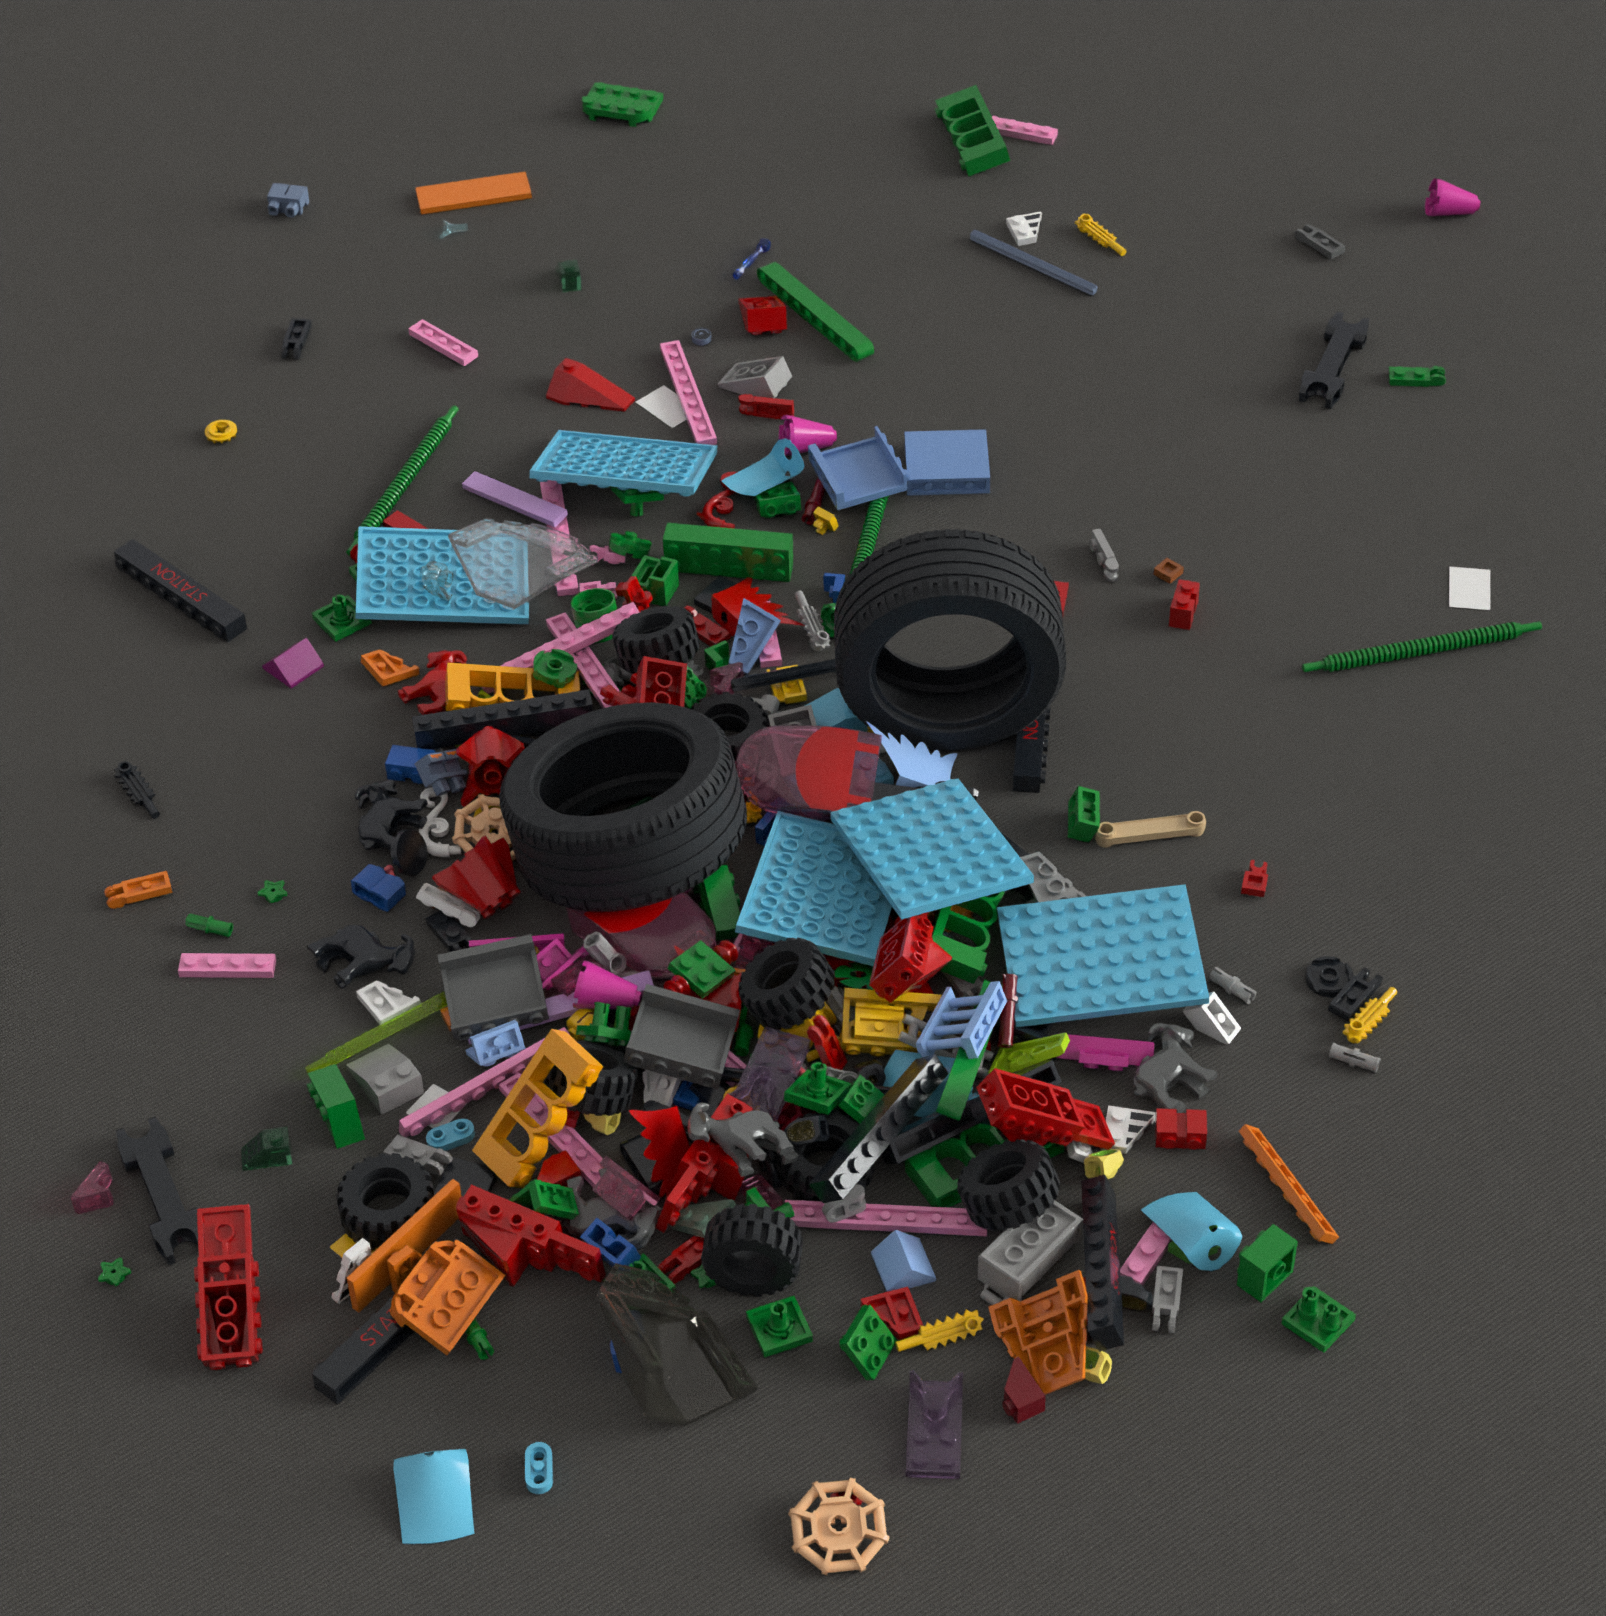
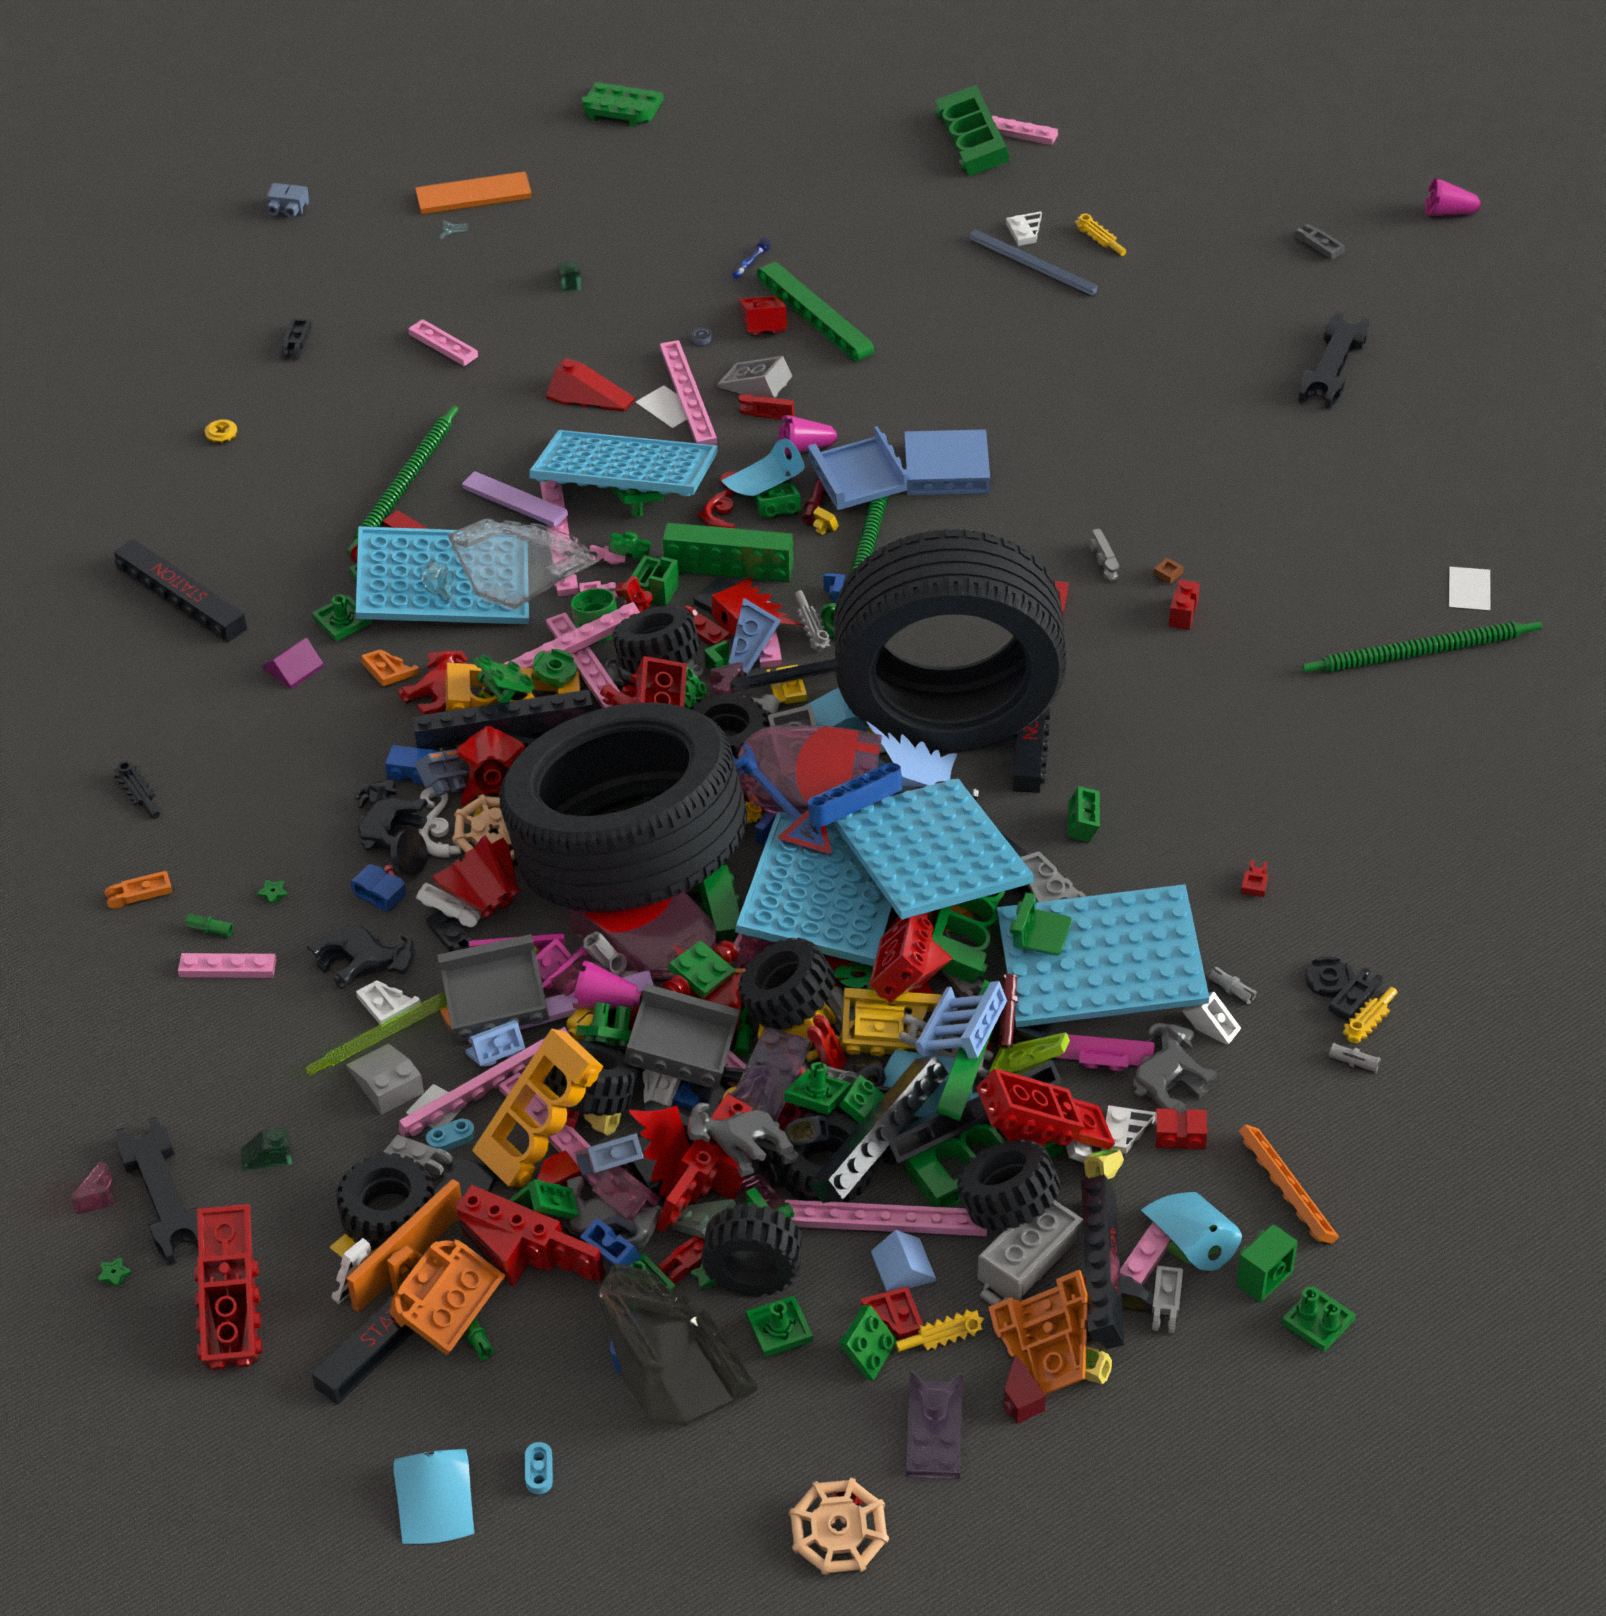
green wedge [306,1064,365,1149] -> none
light grey plate [822,1185,866,1222] -> none
tan piece [1095,811,1206,848] -> none
green hinge [1388,366,1446,387] -> none
none -> green shield [472,654,535,703]
none -> sand blue panel [575,1133,644,1176]
none -> blue piece [733,743,832,855]
none -> blue beam [808,763,903,827]
none -> green bracket [1010,893,1072,956]

